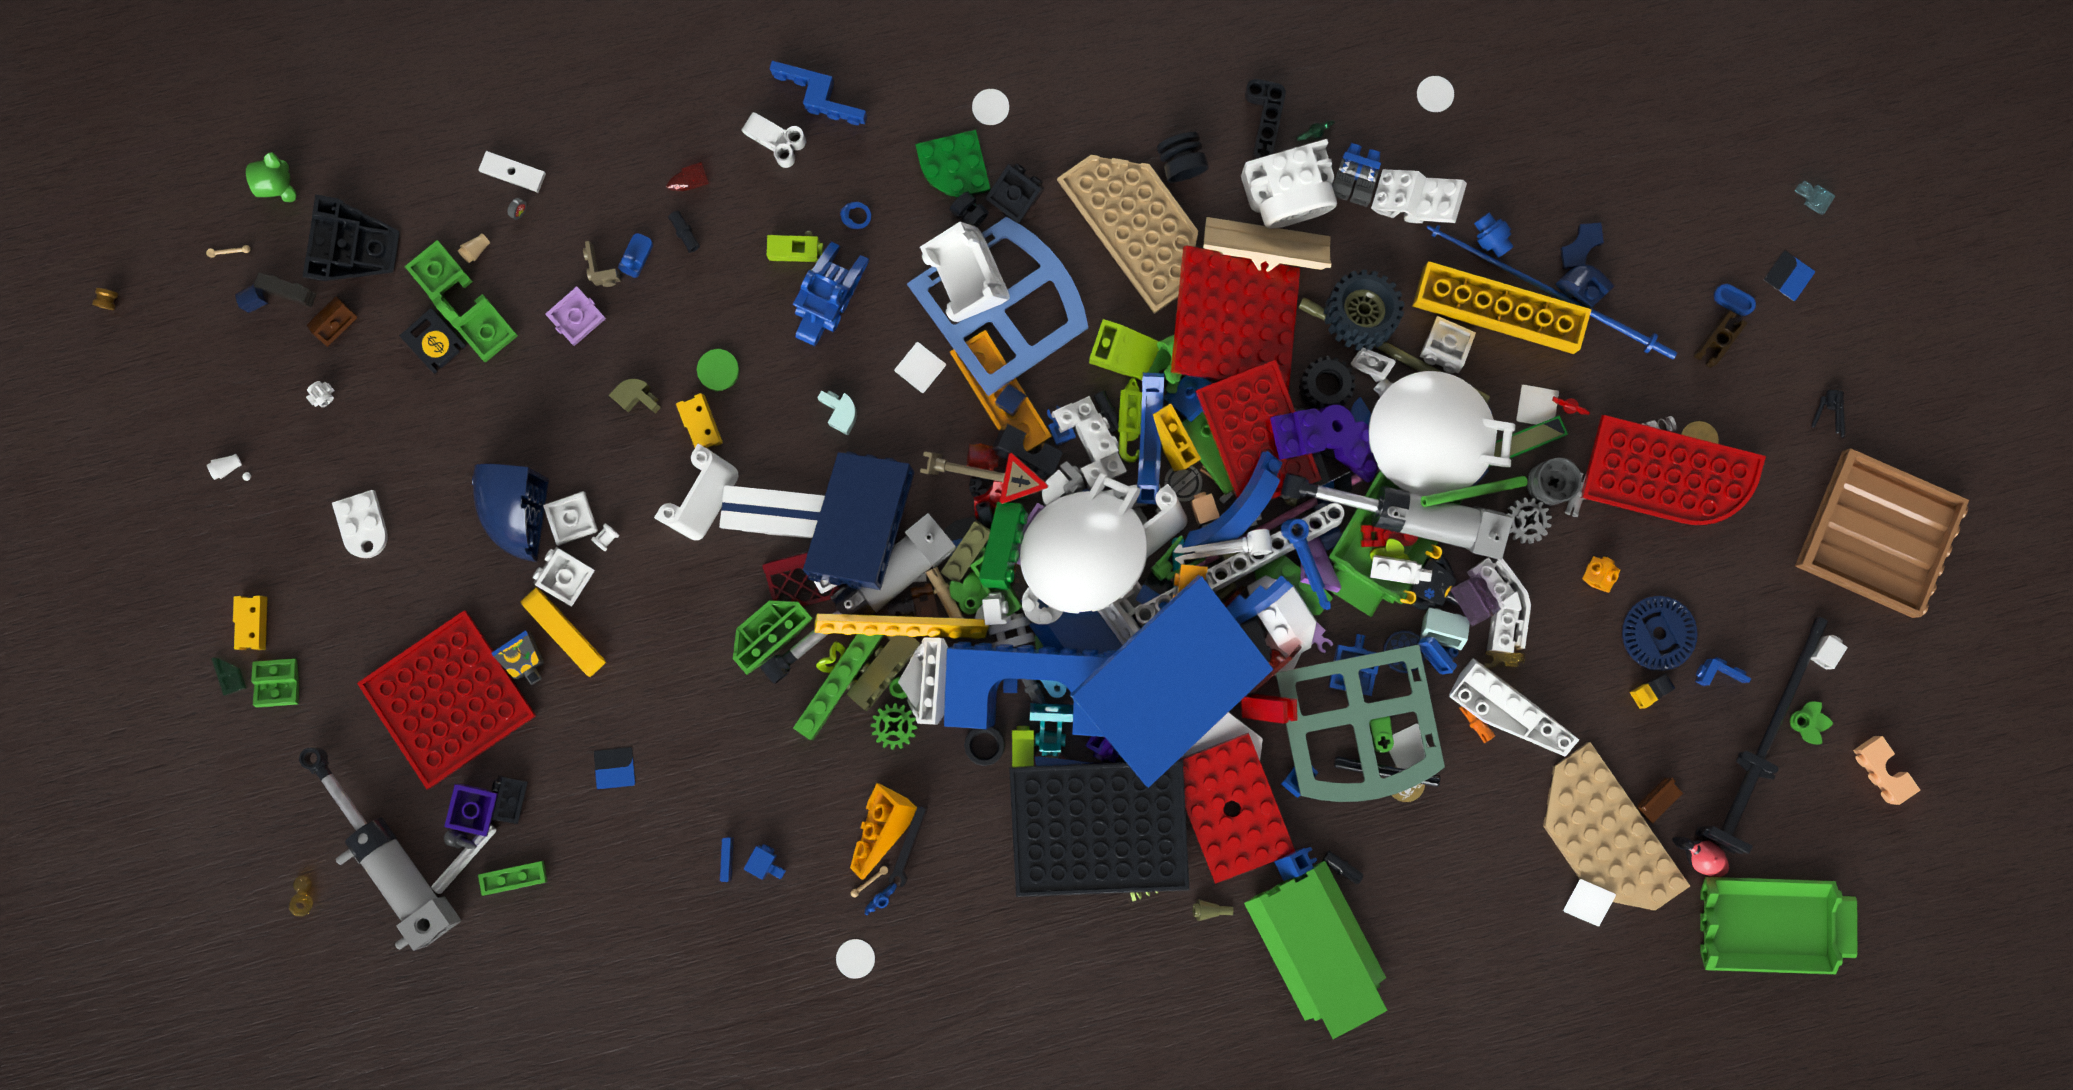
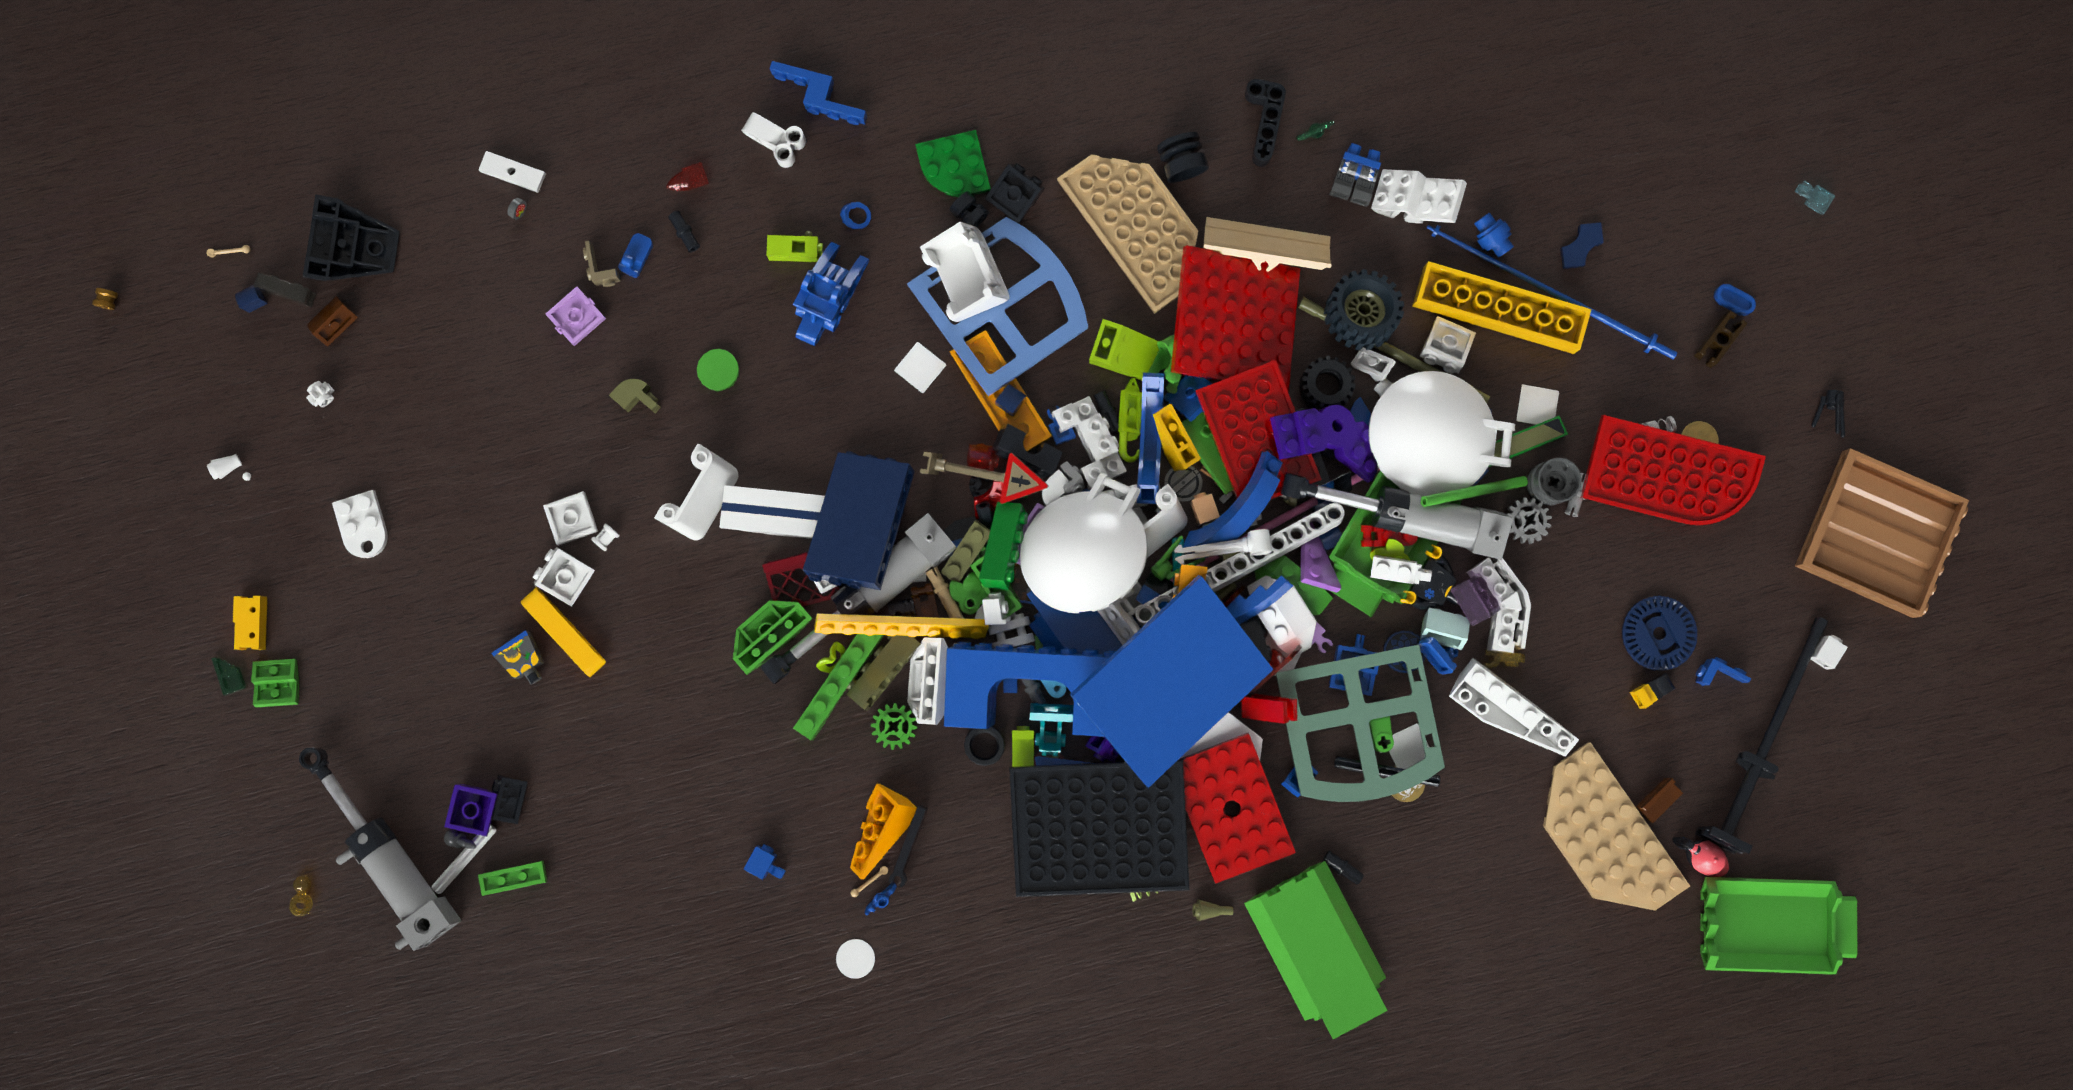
bright green piece [246,152,297,202] -> none
red plate [357,610,536,789] -> none
black container [399,308,466,374] -> none
bright green plate [405,240,518,363] -> none
tan cone [458,234,490,263] -> none
dark blue brick [472,464,549,562] -> none
sticker [594,747,635,789] -> none
yellow piece [676,393,723,448] -> none
blue tile [720,837,734,882] -> none
light aqua brick [817,390,857,435] -> none
bright green tile [889,677,908,699] -> none
white sticker [898,654,923,707] -> none
white sticker [972,89,1009,125] -> none
white plate [1022,587,1063,625] -> none
white brick [1241,139,1337,229] -> none
blue brick [1274,847,1317,881] -> none
blue piece [1281,519,1331,610] -> none
white sticker [1417,76,1454,112] -> none
orange pin [1459,706,1496,743] -> none
red piece [1552,396,1590,415] -> none
dark blue brick [1555,264,1615,309] -> none
white sticker [1564,879,1616,926] -> none
light orange brick [1582,556,1620,593] -> none
sticker [1764,251,1815,301] -> none
bright green plate [1790,702,1833,745] -> none
light nougat arch [1853,736,1920,805] -> none

